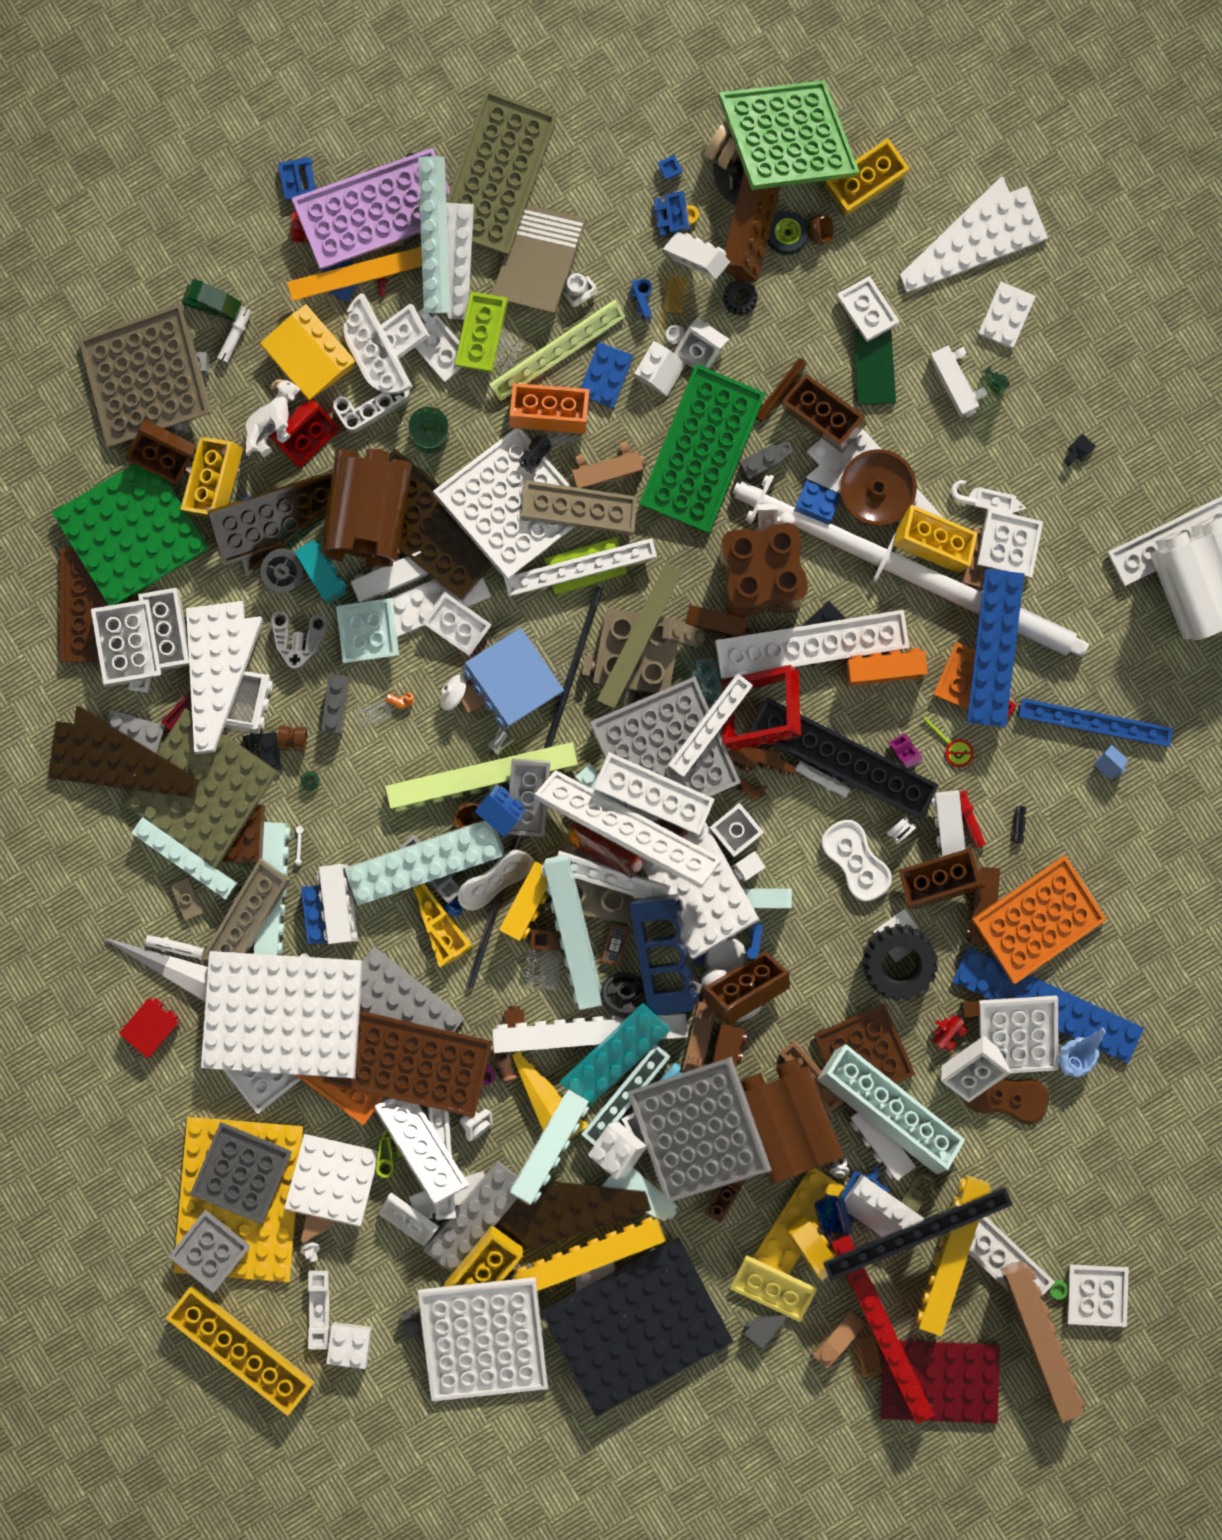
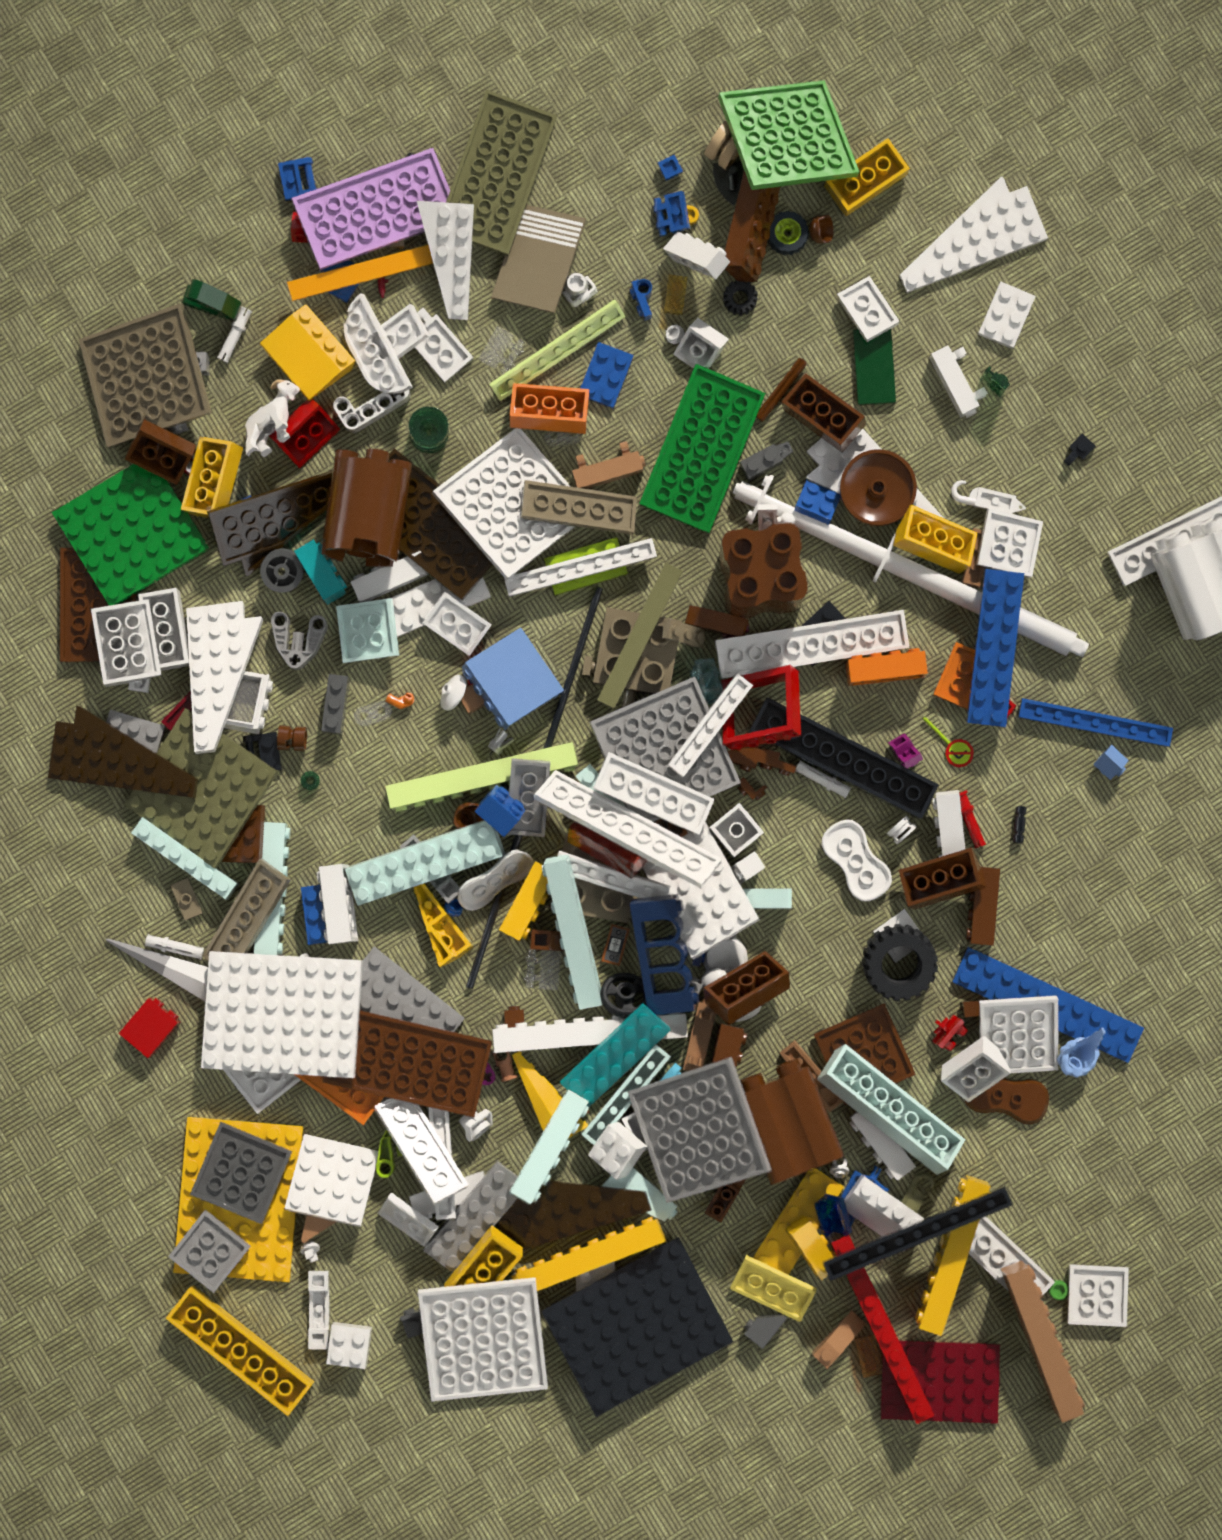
white hinge [294,826,304,866] -> none
light aqua brick [418,156,450,313] -> none
lime plate [455,292,508,373] -> none
black hinge [519,434,551,474] -> none
white slope [634,341,686,397] -> none
blue plate [747,924,763,959] -> none
orange plate [971,855,1107,984] -> none

